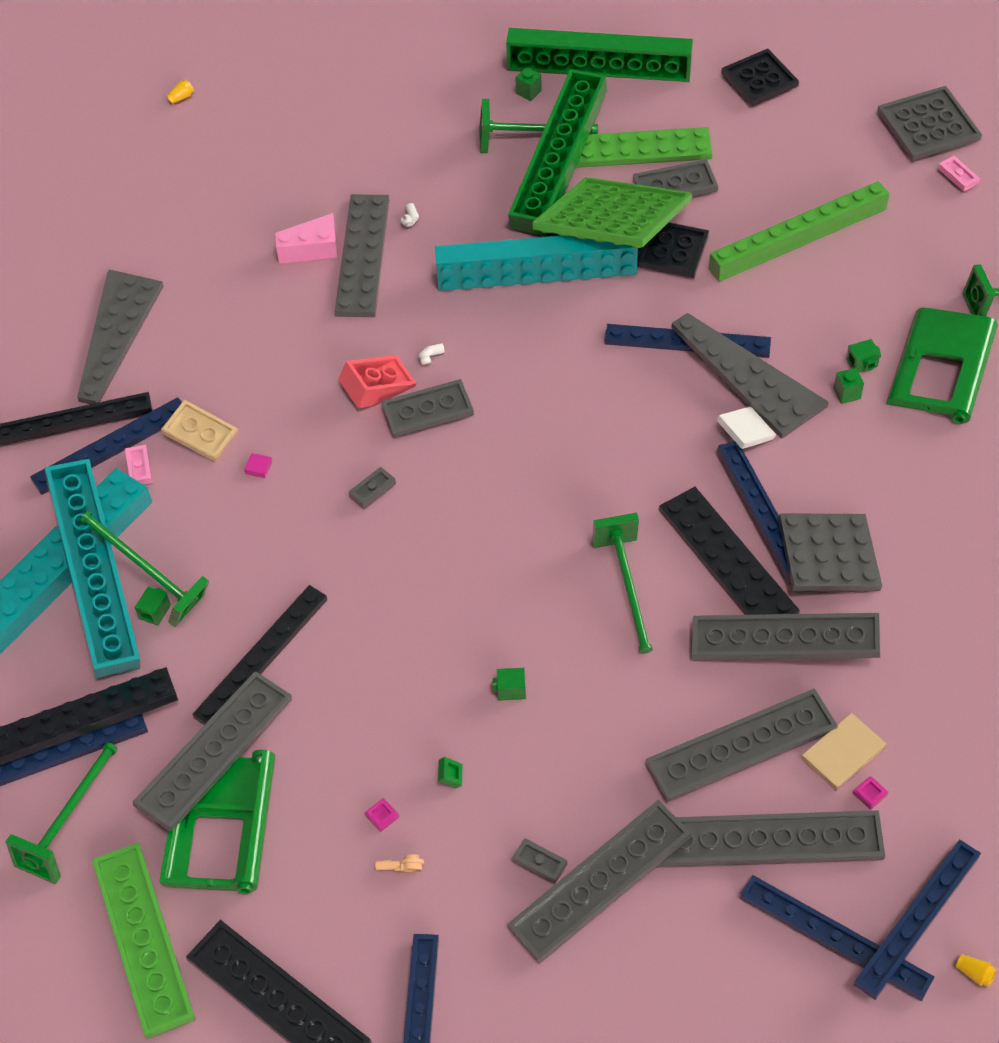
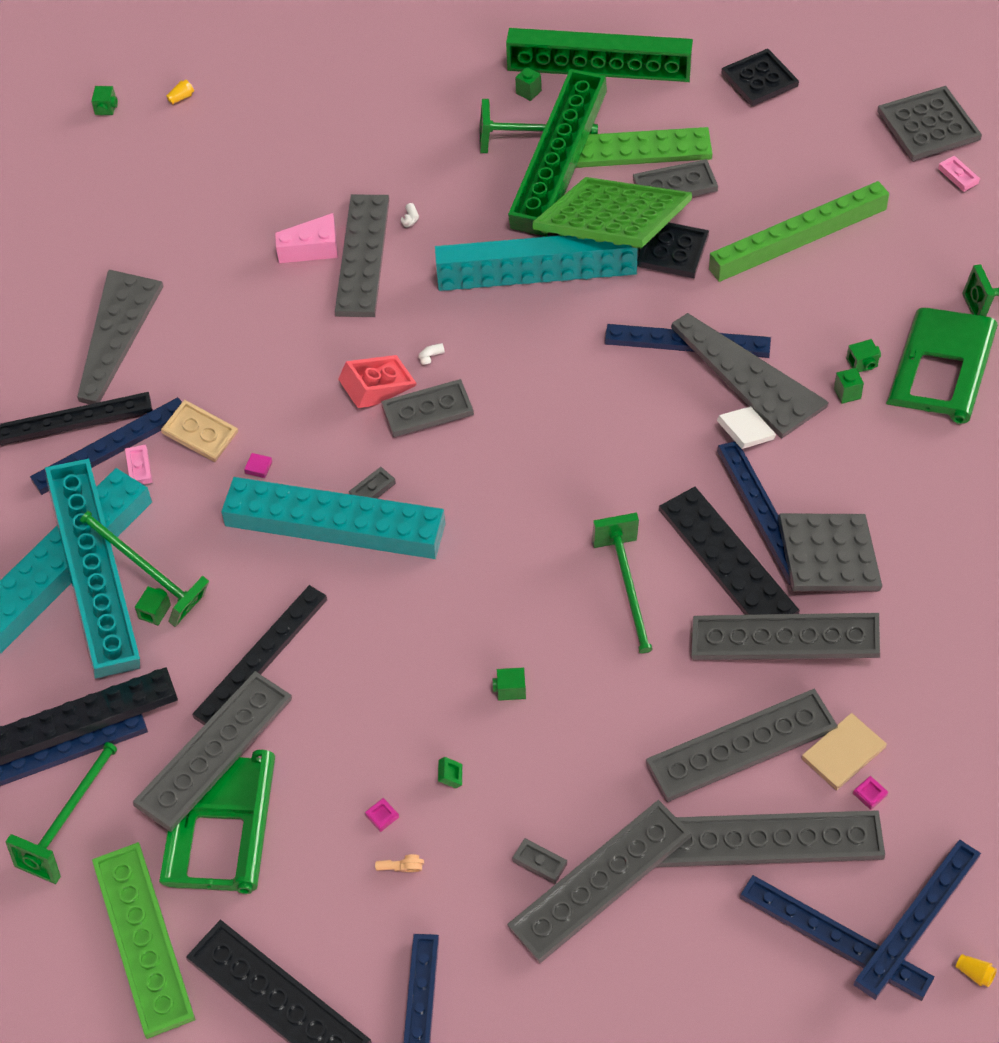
none -> green brick [91,86,118,115]
none -> teal brick [221,477,446,559]

